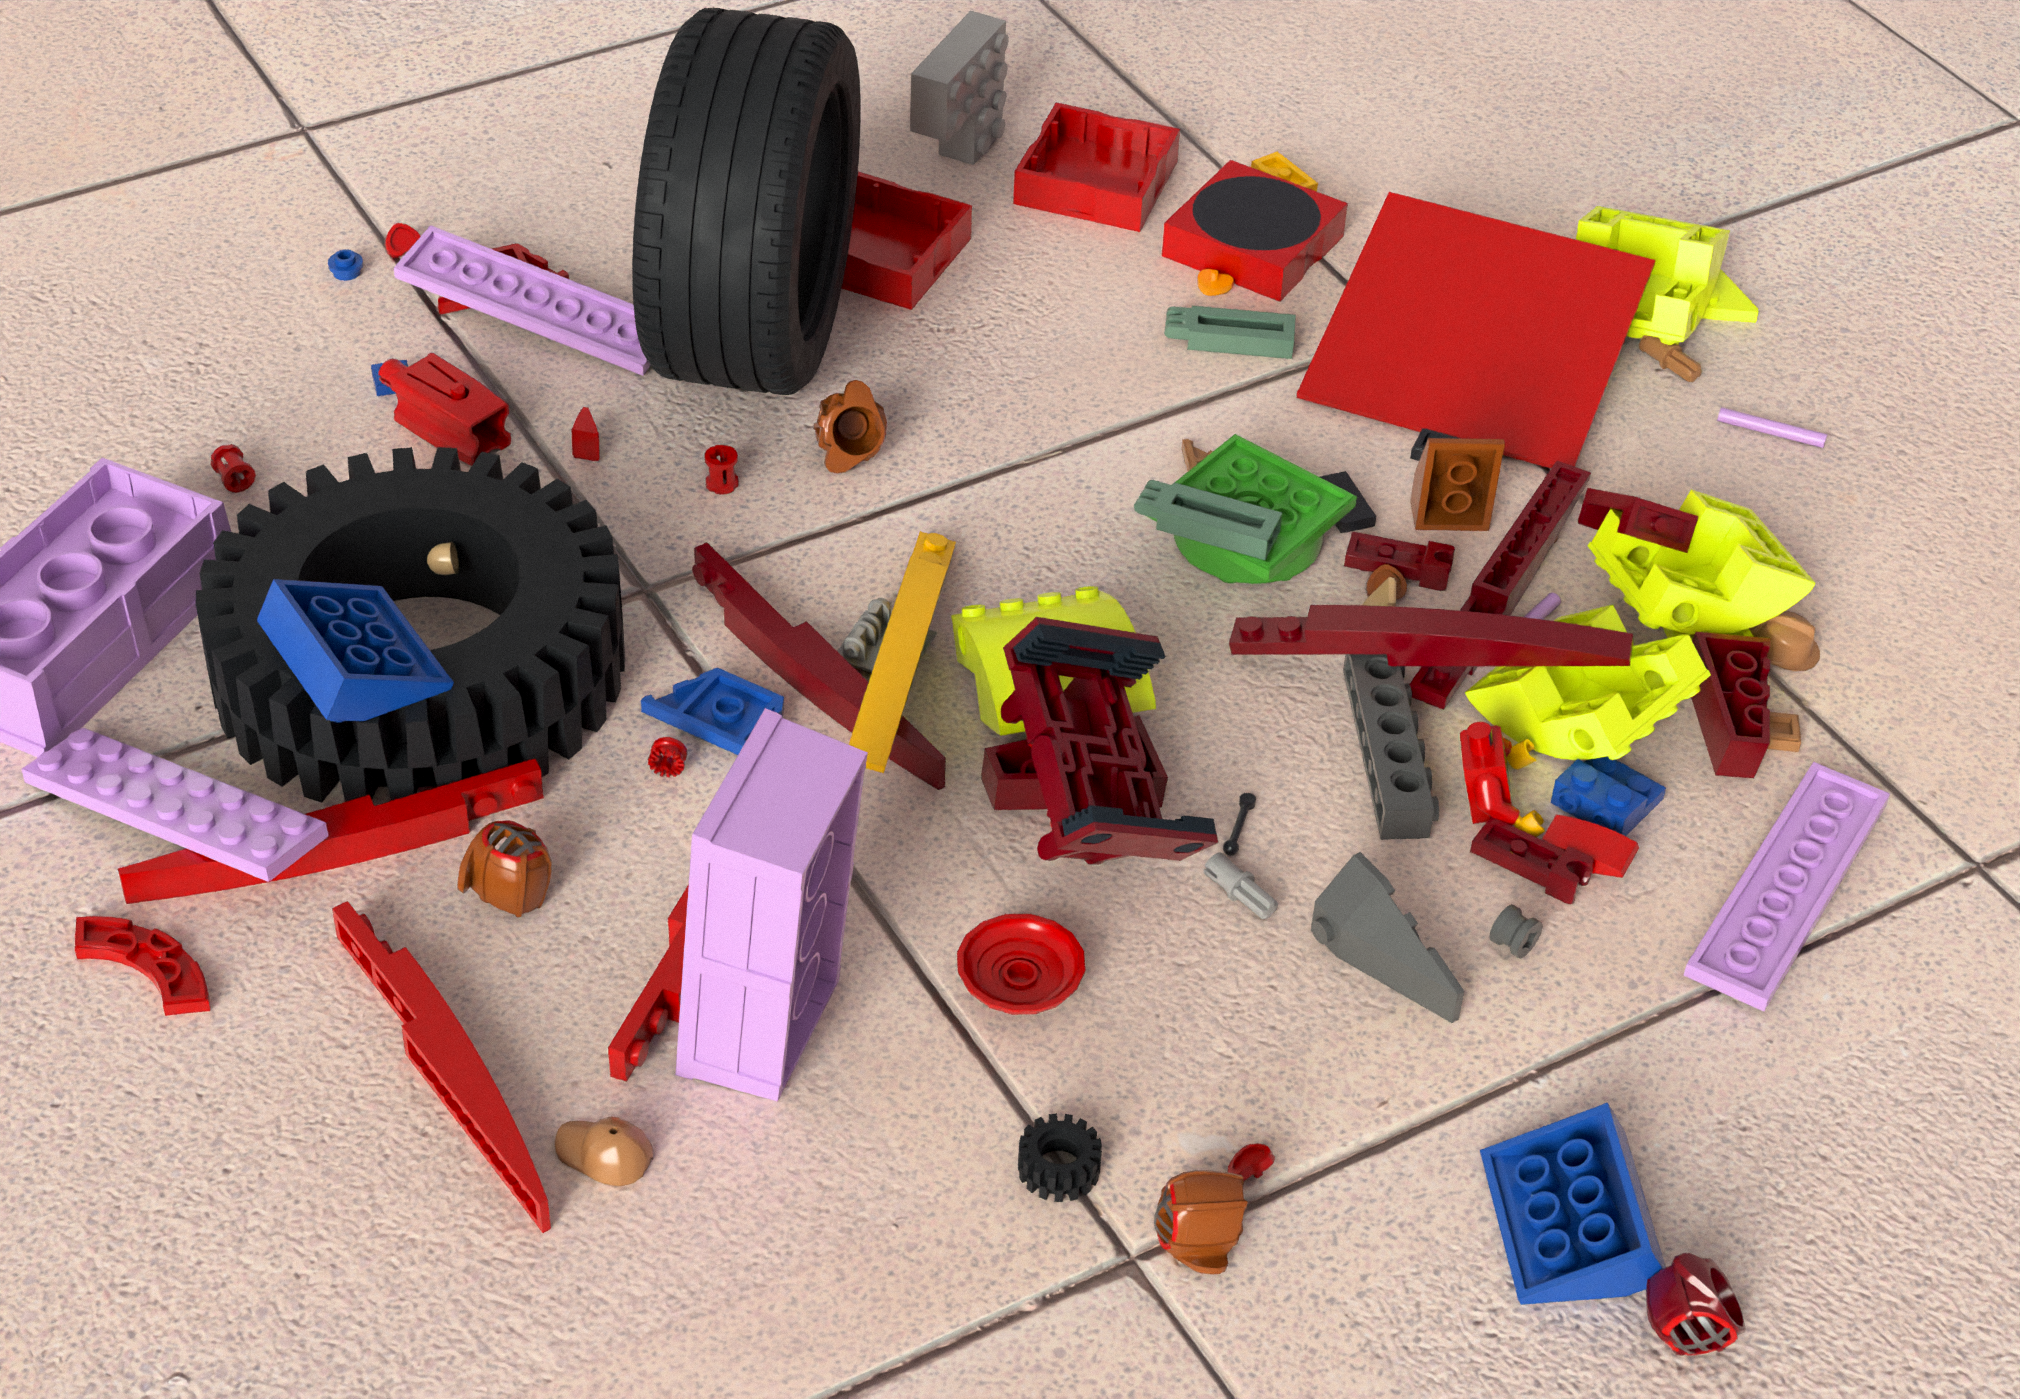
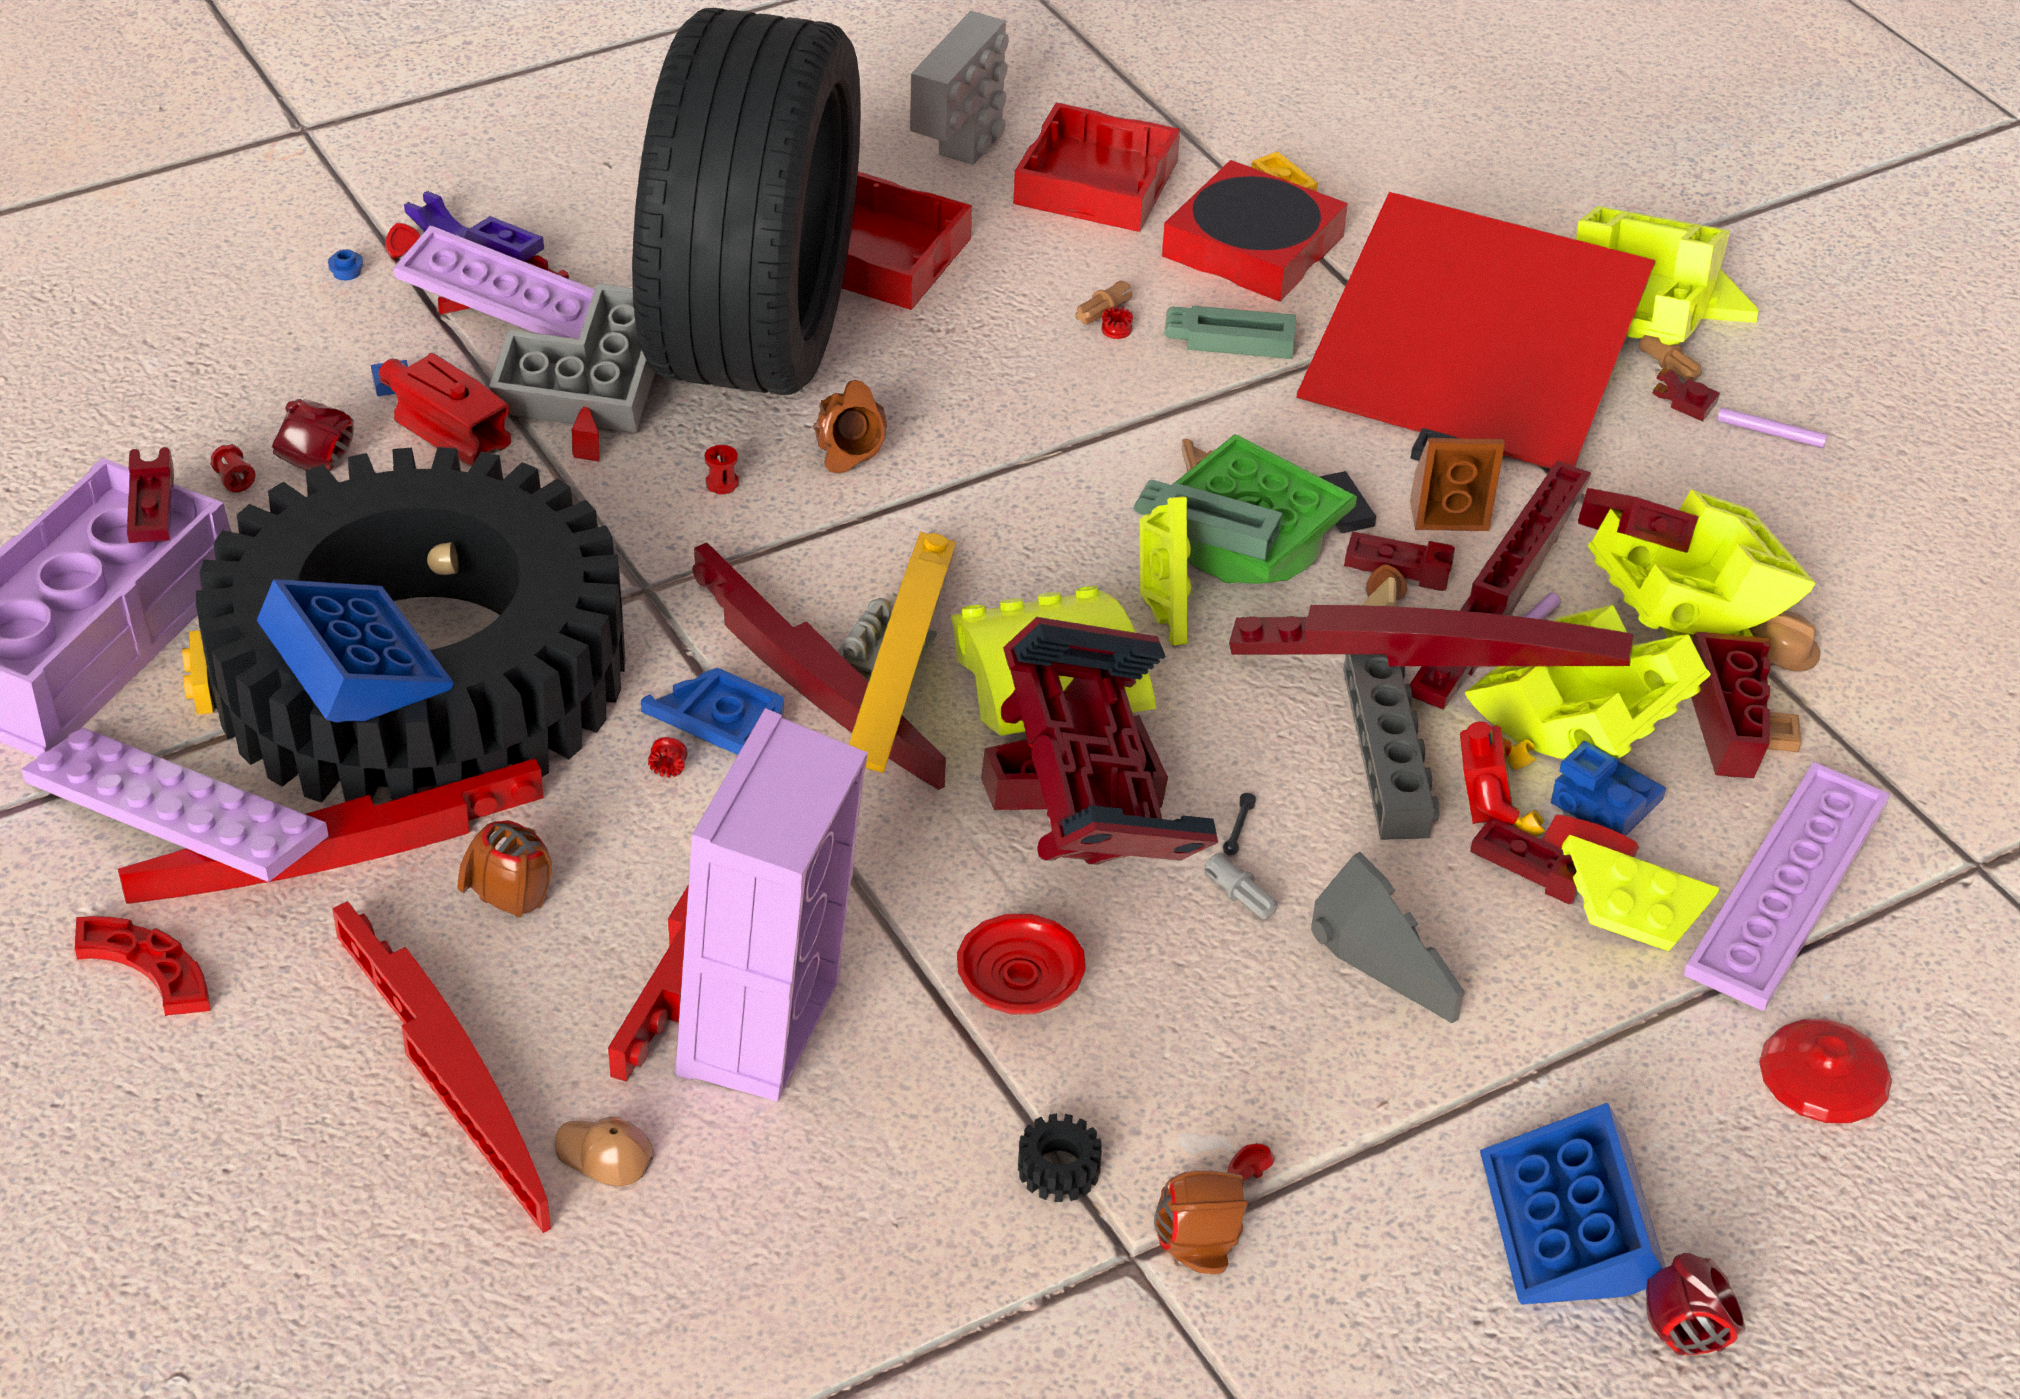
light orange piece [1197,269,1233,296] -> none
dark grey wheel [1489,904,1543,959] -> none
none -> dark red plate [127,447,174,543]
none -> yellow plate [182,630,213,715]
none -> dark red piece [272,399,354,471]
none -> dark purple piece [404,191,544,262]
none -> light grey brick [489,283,655,433]
none -> medium nougat axle [1075,280,1133,325]
none -> red bush [1101,306,1133,339]
none -> neon yellow wing [1139,496,1191,646]
none -> blue tile [1559,741,1619,792]
none -> neon yellow wing [1562,835,1719,951]
none -> dark red plate [1652,368,1720,422]
none -> red hat [1759,1019,1892,1123]

